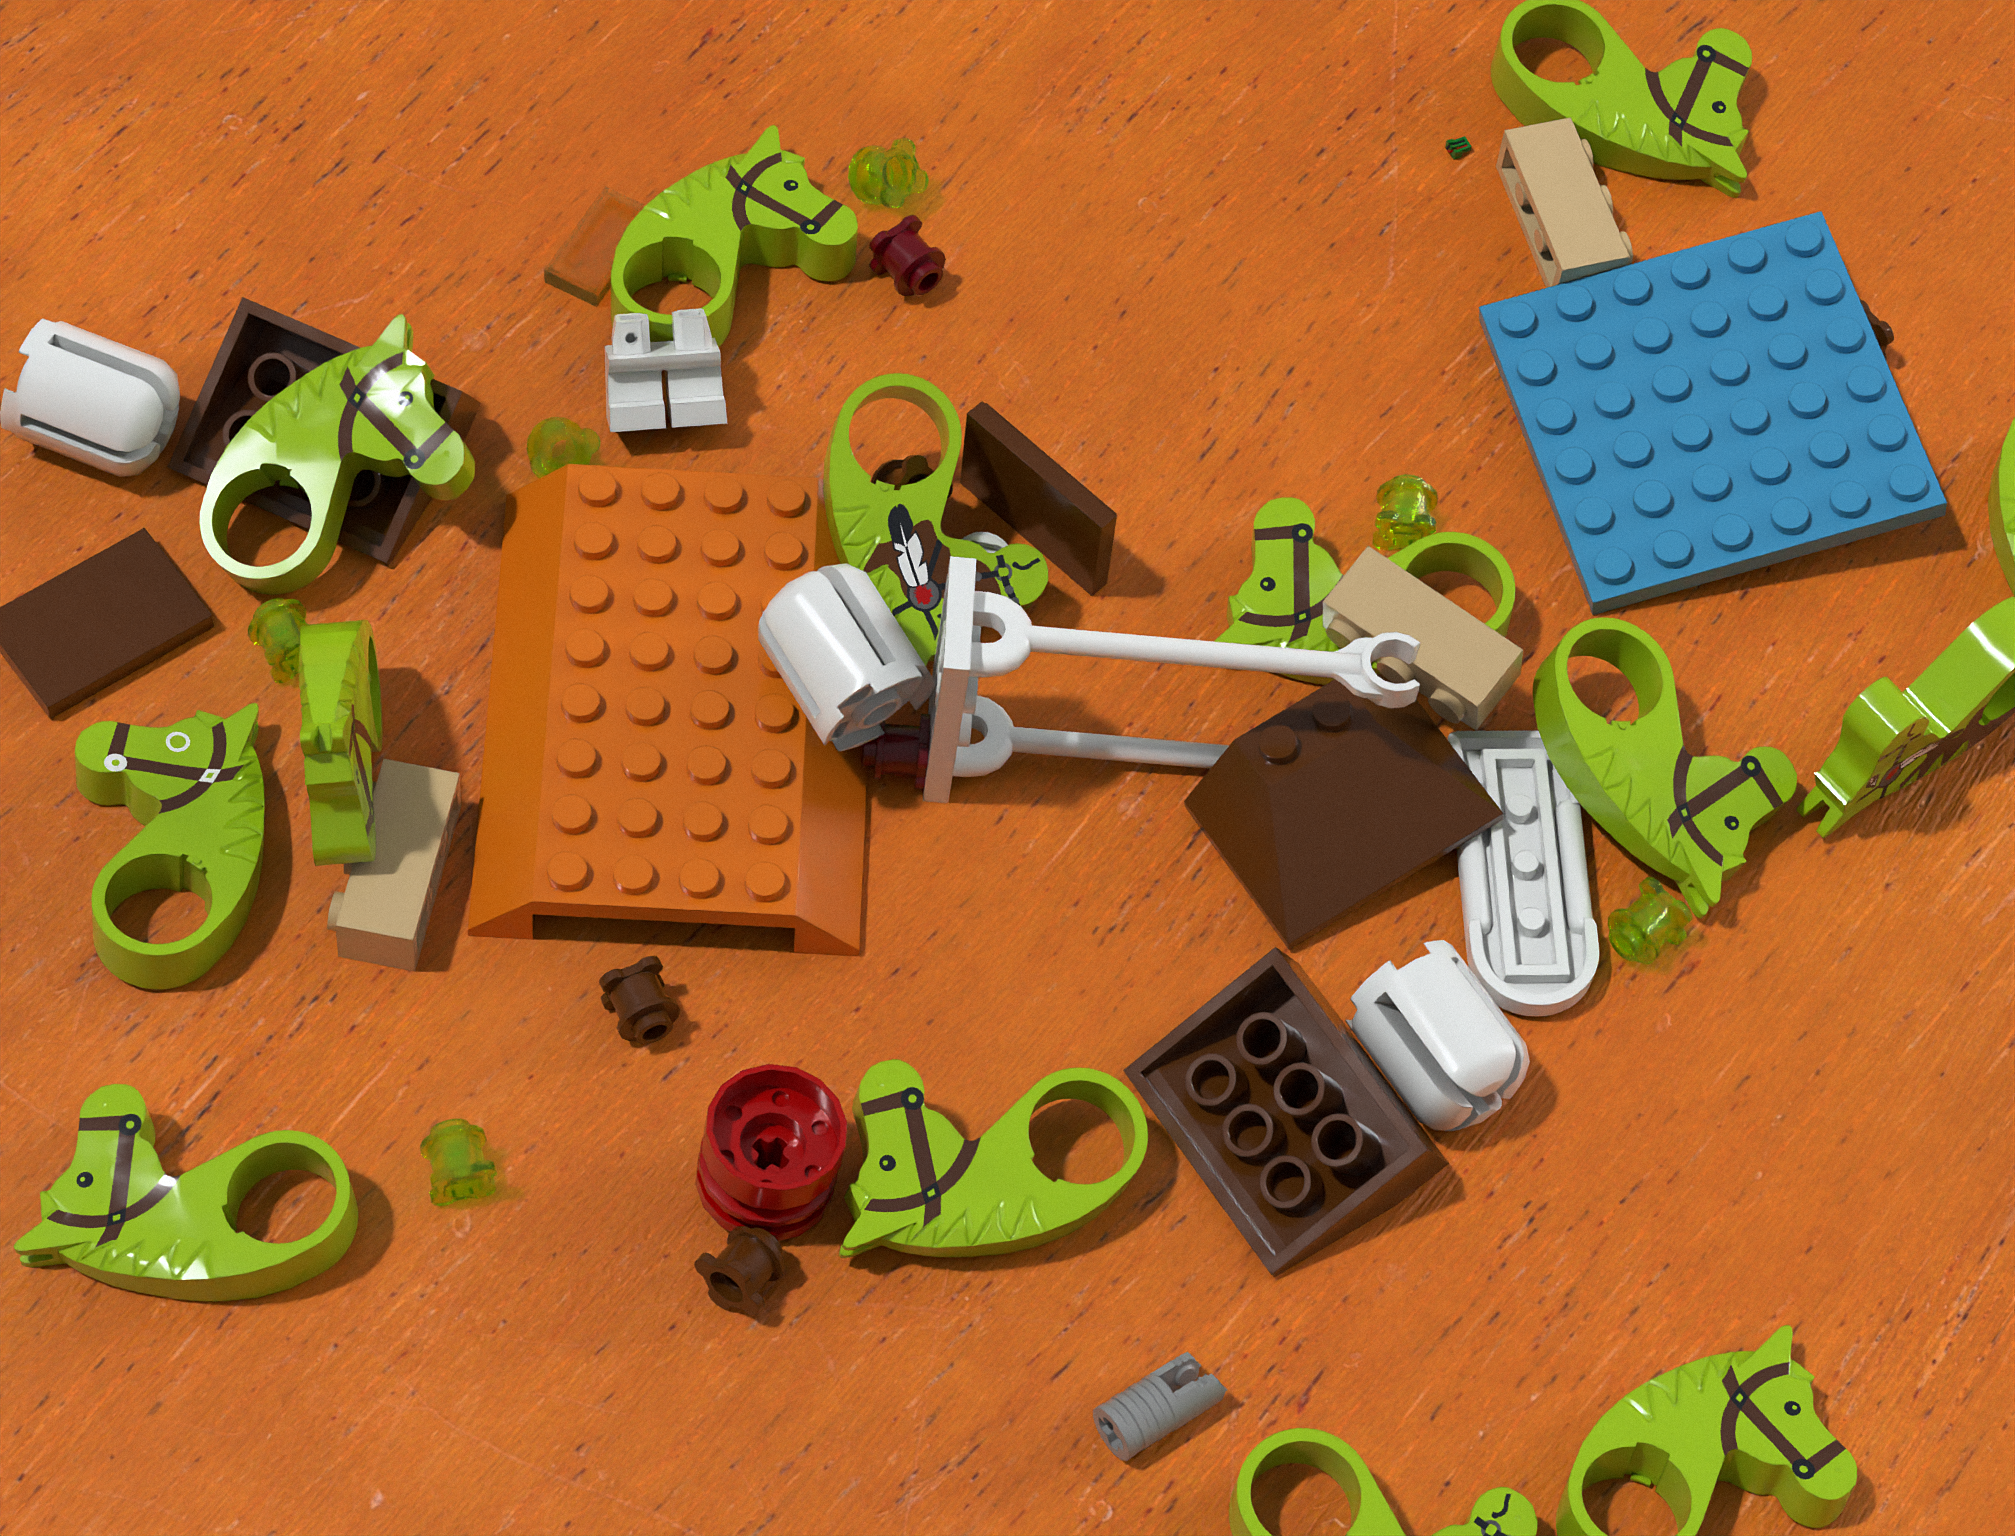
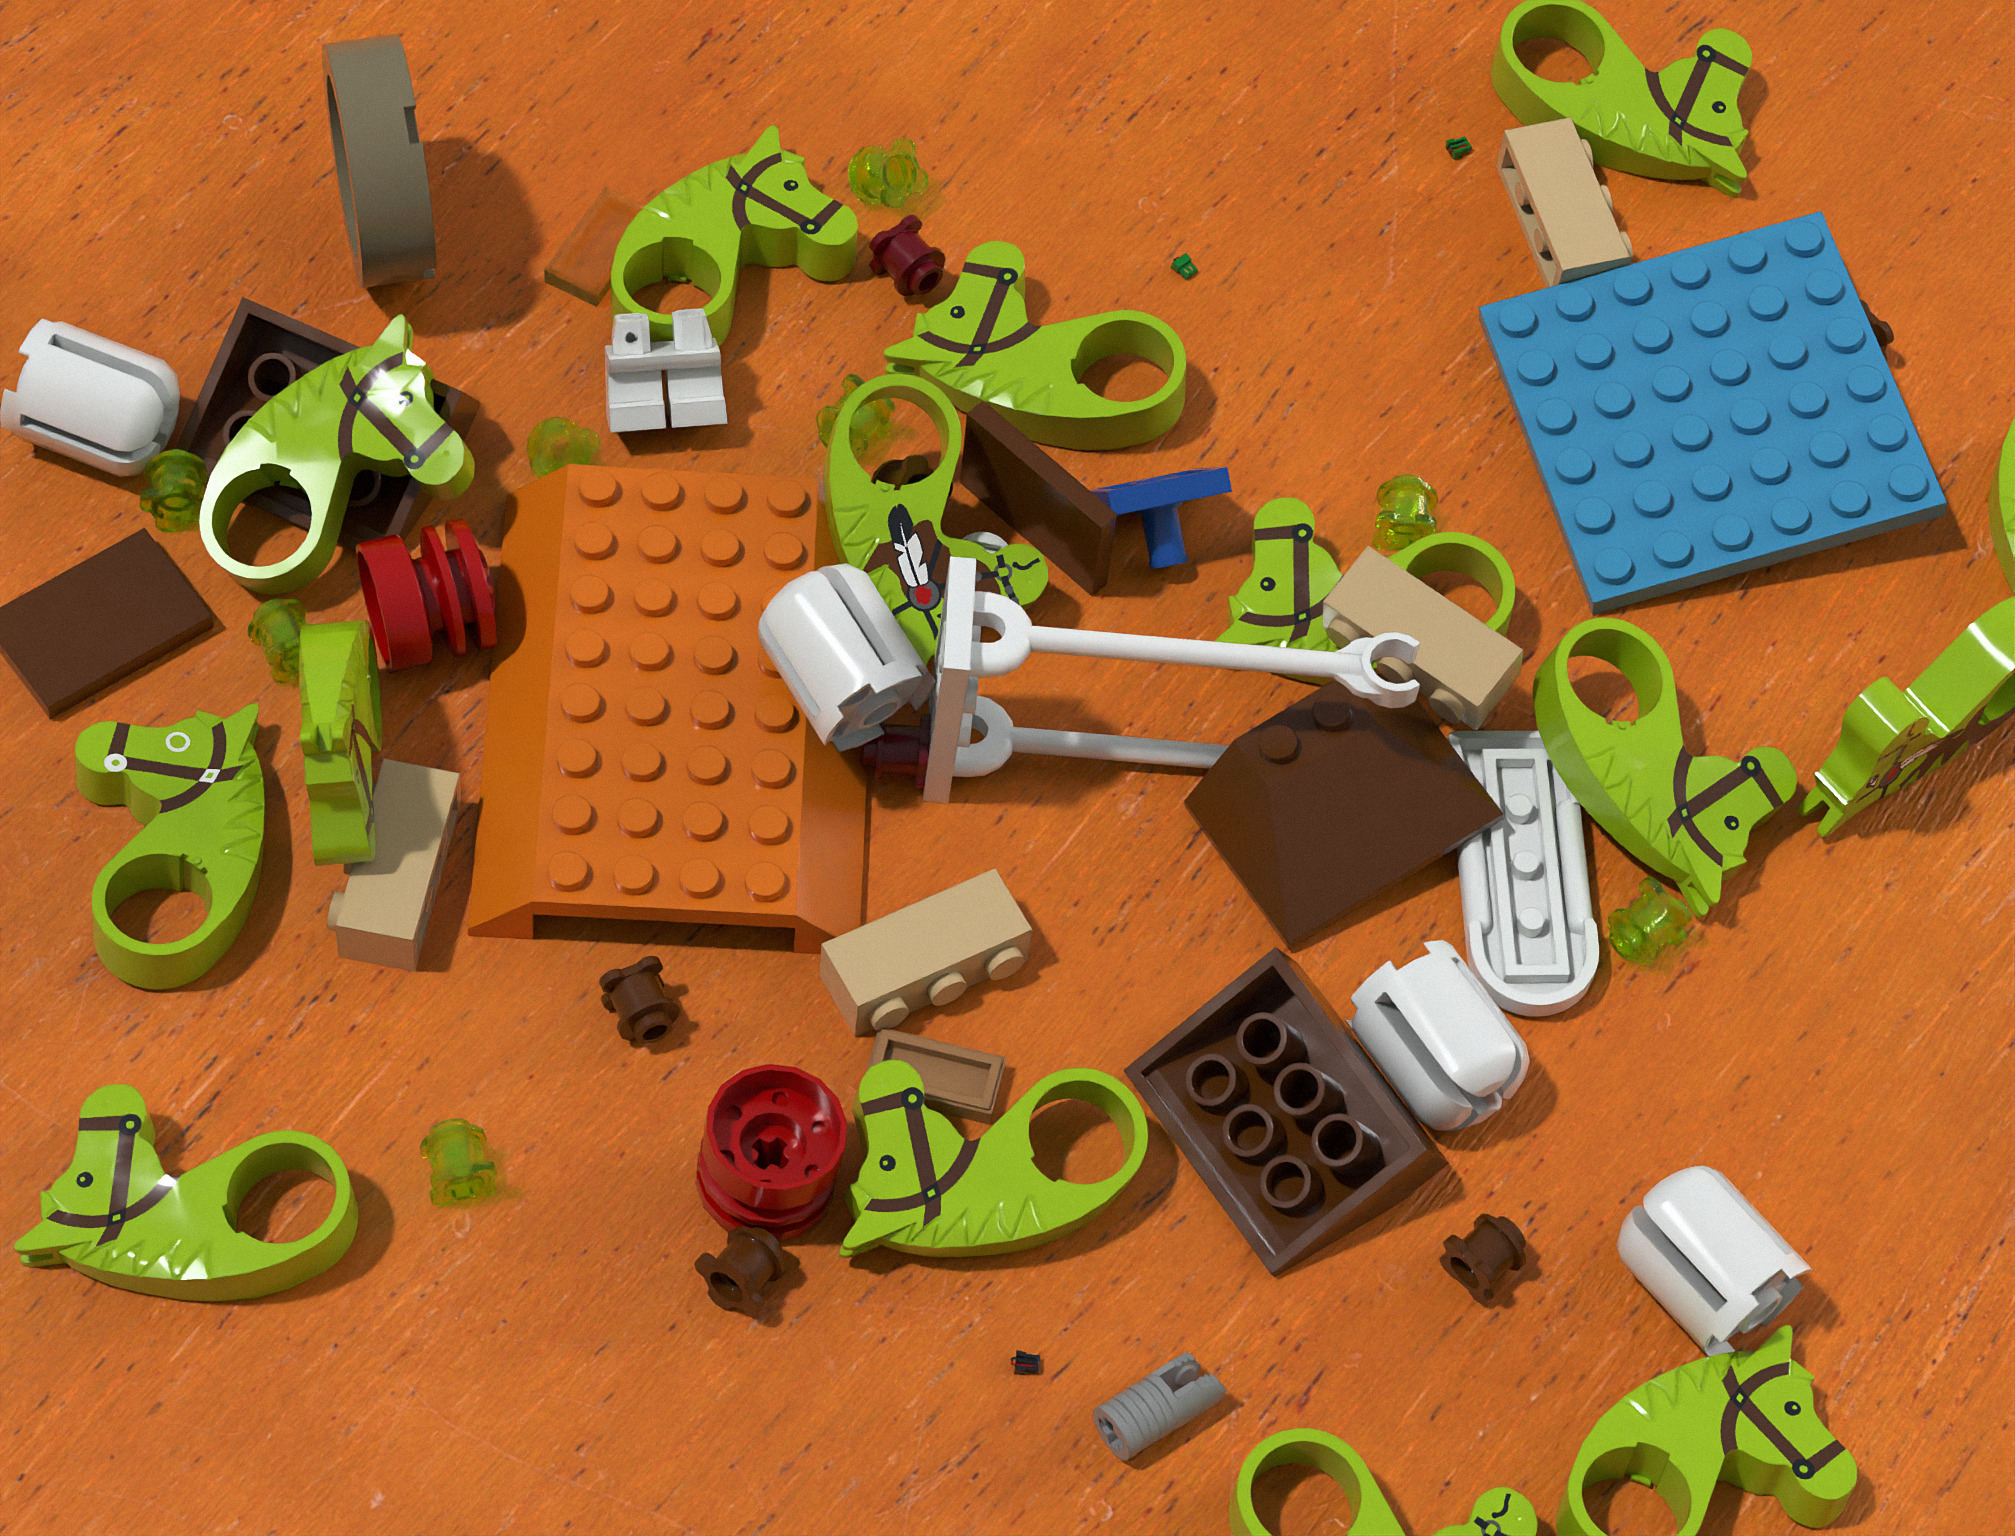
none -> clear neon green brick [139,449,207,533]
none -> dark tan brick [322,34,436,288]
none -> red wheel [356,518,497,673]
none -> clear neon green brick [816,374,895,457]
none -> tan brick [819,868,1032,1037]
none -> medium nougat tile [865,1028,1007,1125]
none -> lime animal [884,241,1186,450]
none -> black piece [1011,1350,1040,1375]
none -> blue tile [1090,467,1232,569]
none -> green piece [1171,253,1198,280]
none -> reddish brown brick [1439,1214,1526,1304]
none -> white cylinder [1616,1166,1813,1356]

